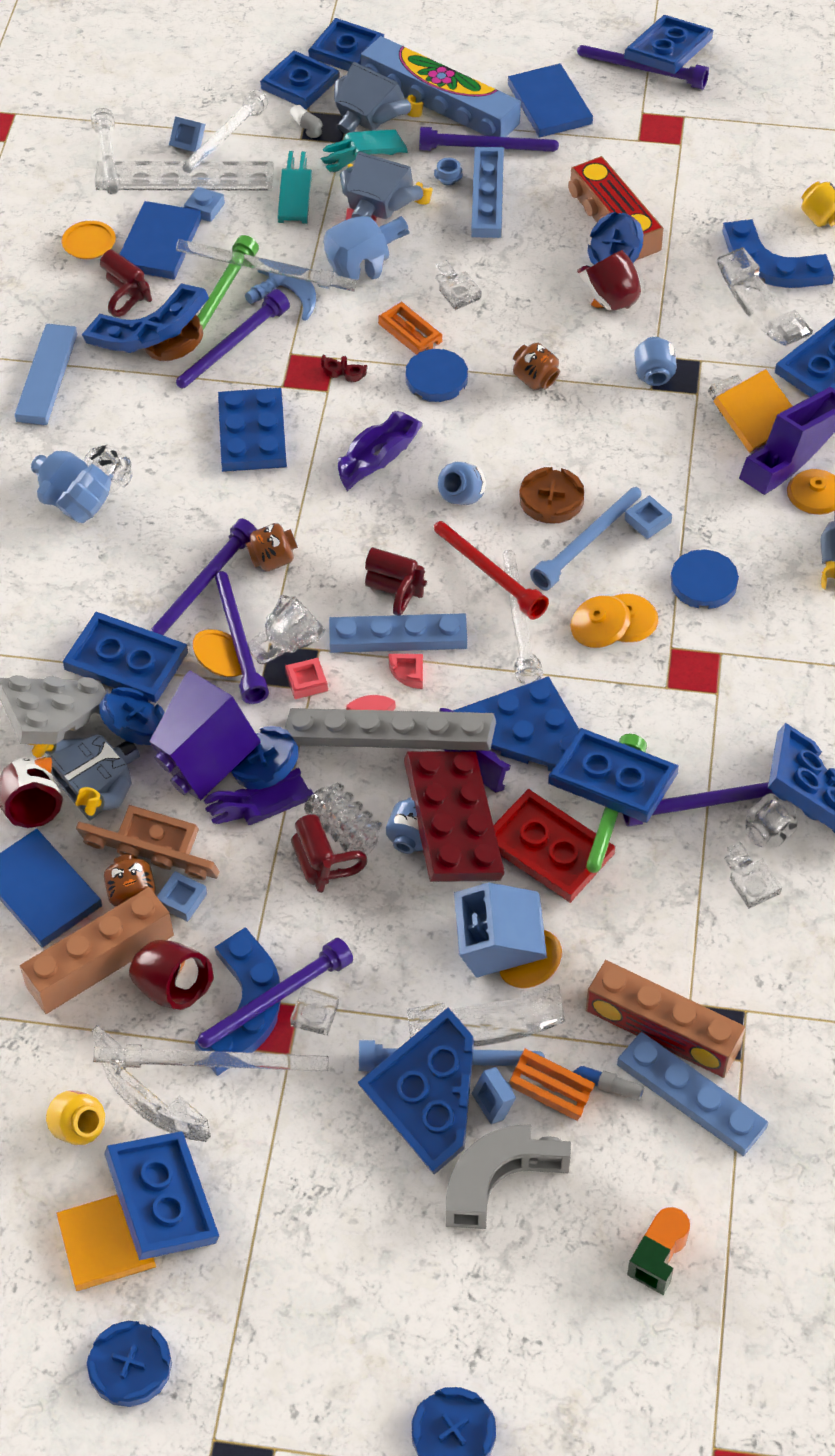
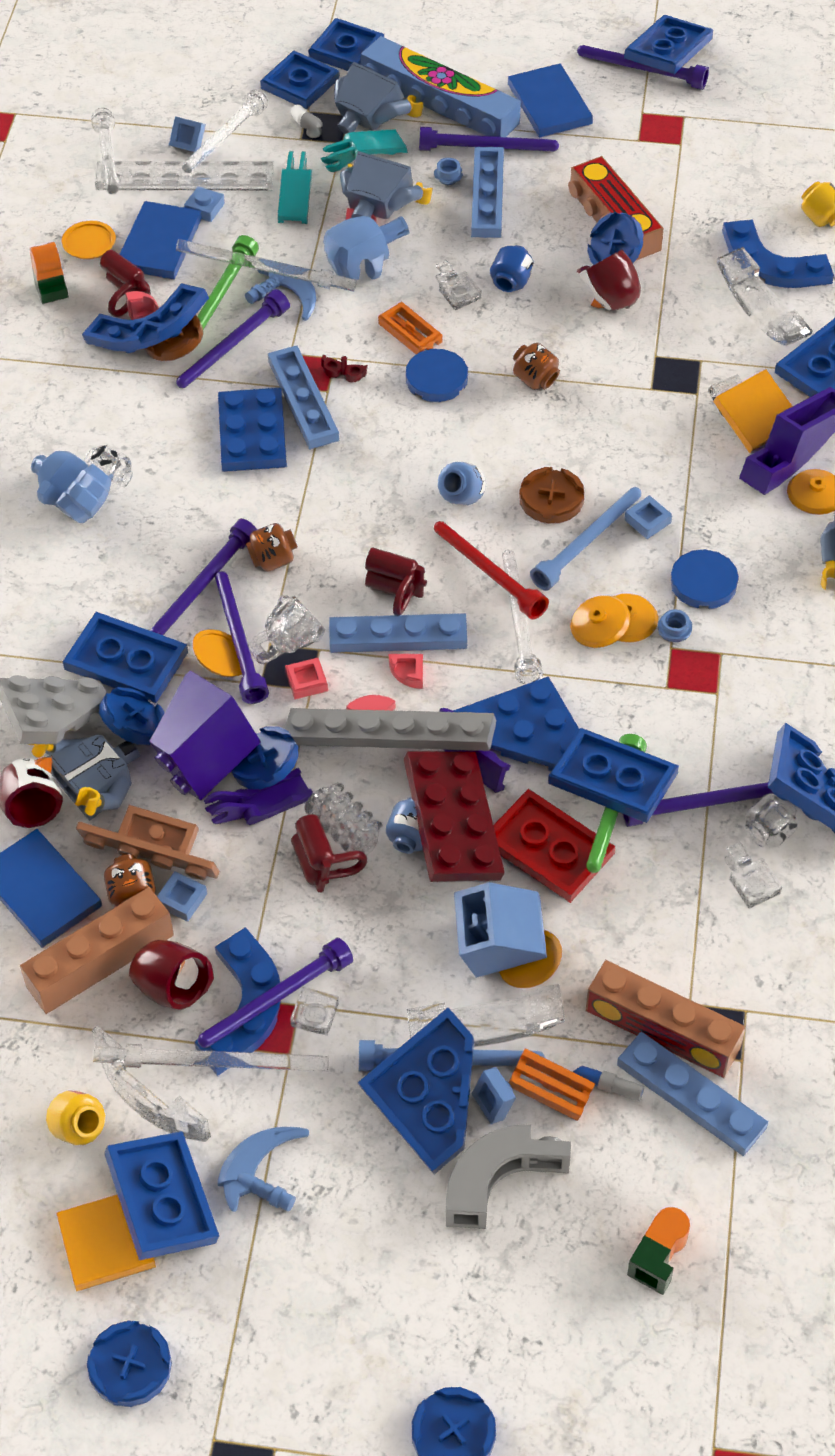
medium blue tile [15,324,78,425] -> none
dark purple piece [338,411,423,492] -> none
medium blue head [634,337,677,386] -> none
none -> leg [30,242,69,304]
none -> coral tile [125,291,159,320]
none -> medium blue piece [218,1127,309,1212]
none -> medium blue plate [268,345,340,450]
none -> blue head [490,245,534,292]
none -> medium blue plate [658,609,692,642]

